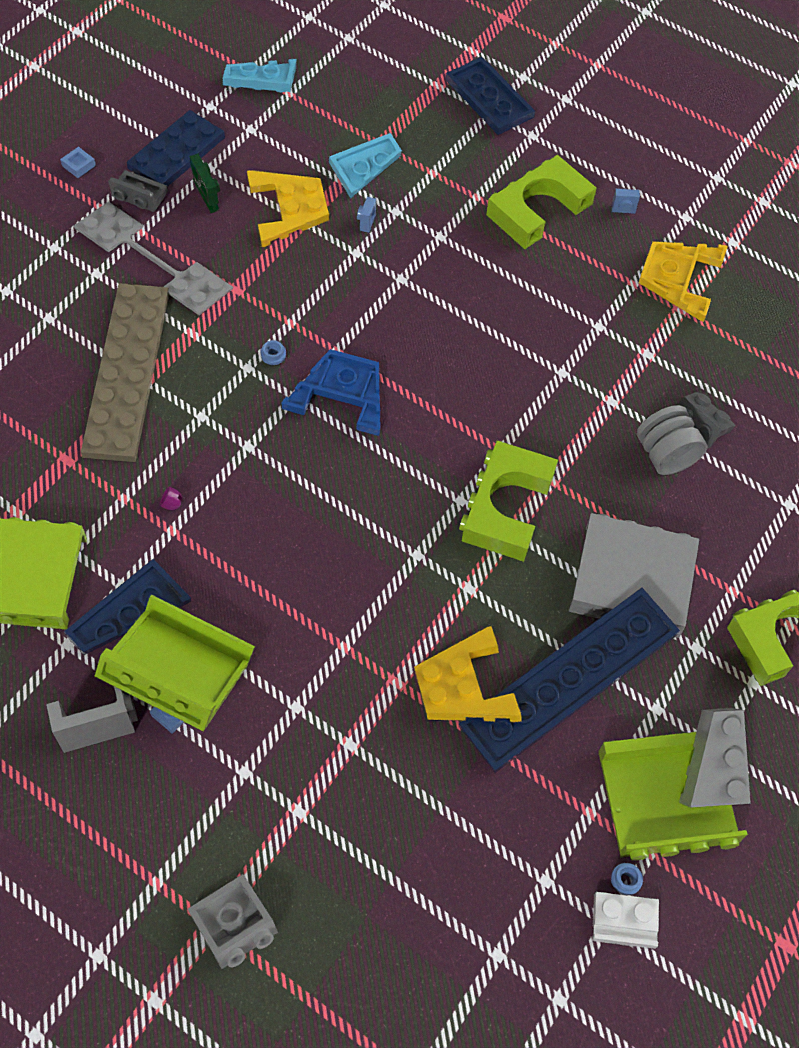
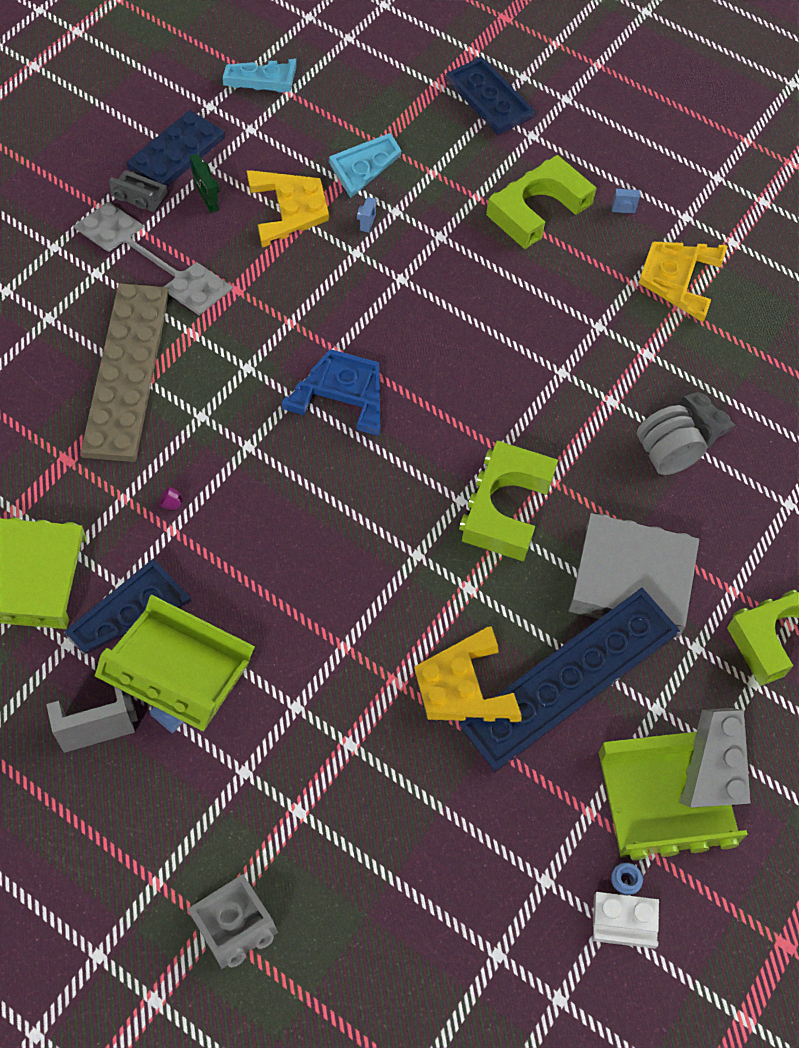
medium blue plate [60,147,96,178] -> none
medium blue plate [260,340,286,365] -> none

